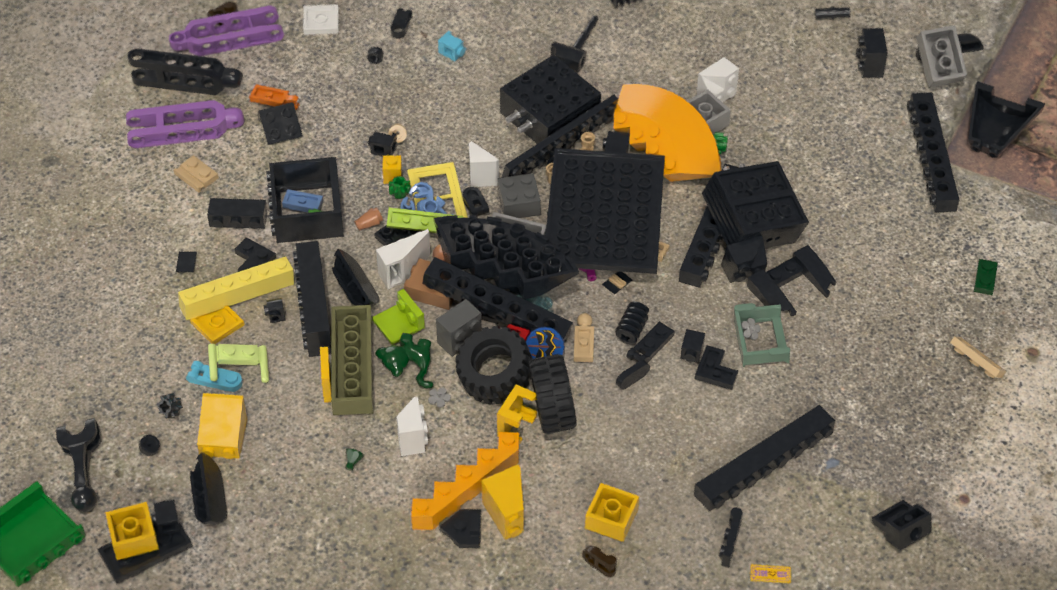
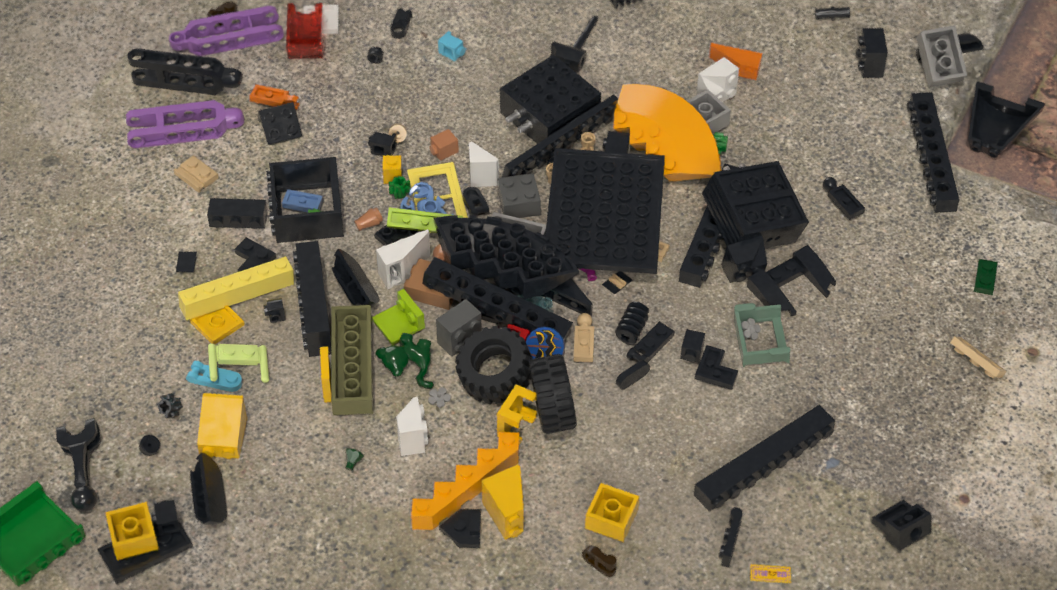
none -> clear red piece [286,3,324,59]
none -> nougat brick [429,129,459,161]
none -> black slope [541,279,593,317]
none -> orange slope [709,43,763,80]
none -> black plate [823,177,865,220]

